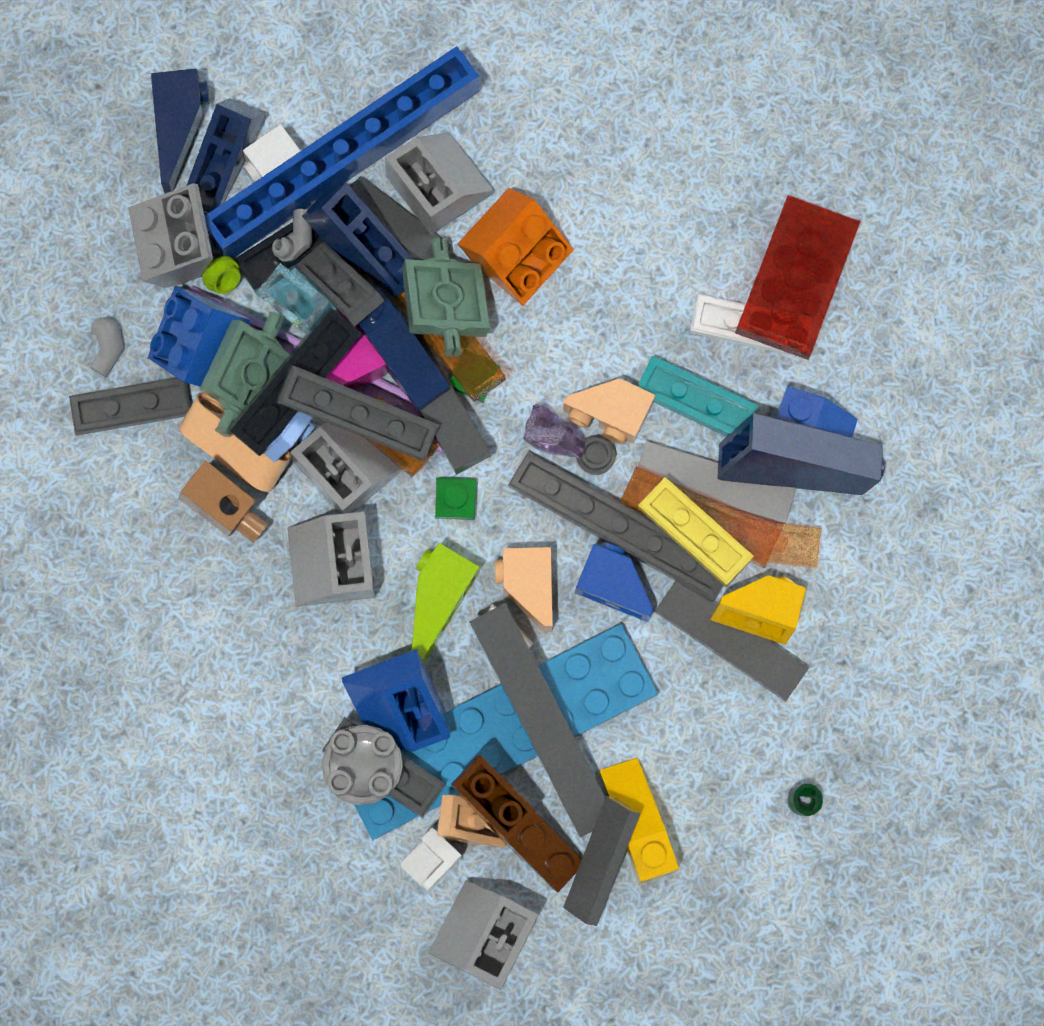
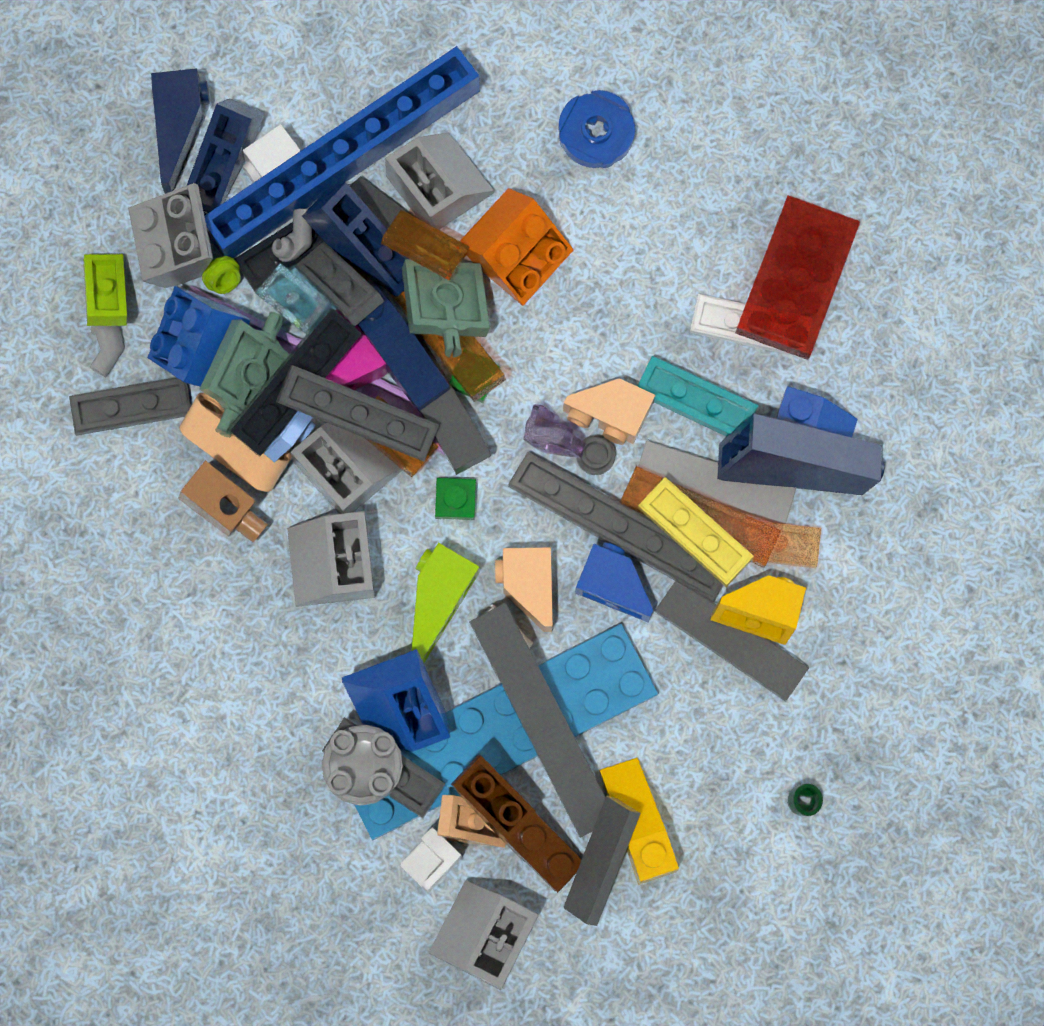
none -> lime plate [83,254,127,326]
none -> clear orange tile [381,210,469,281]
none -> blue plate [558,90,635,168]

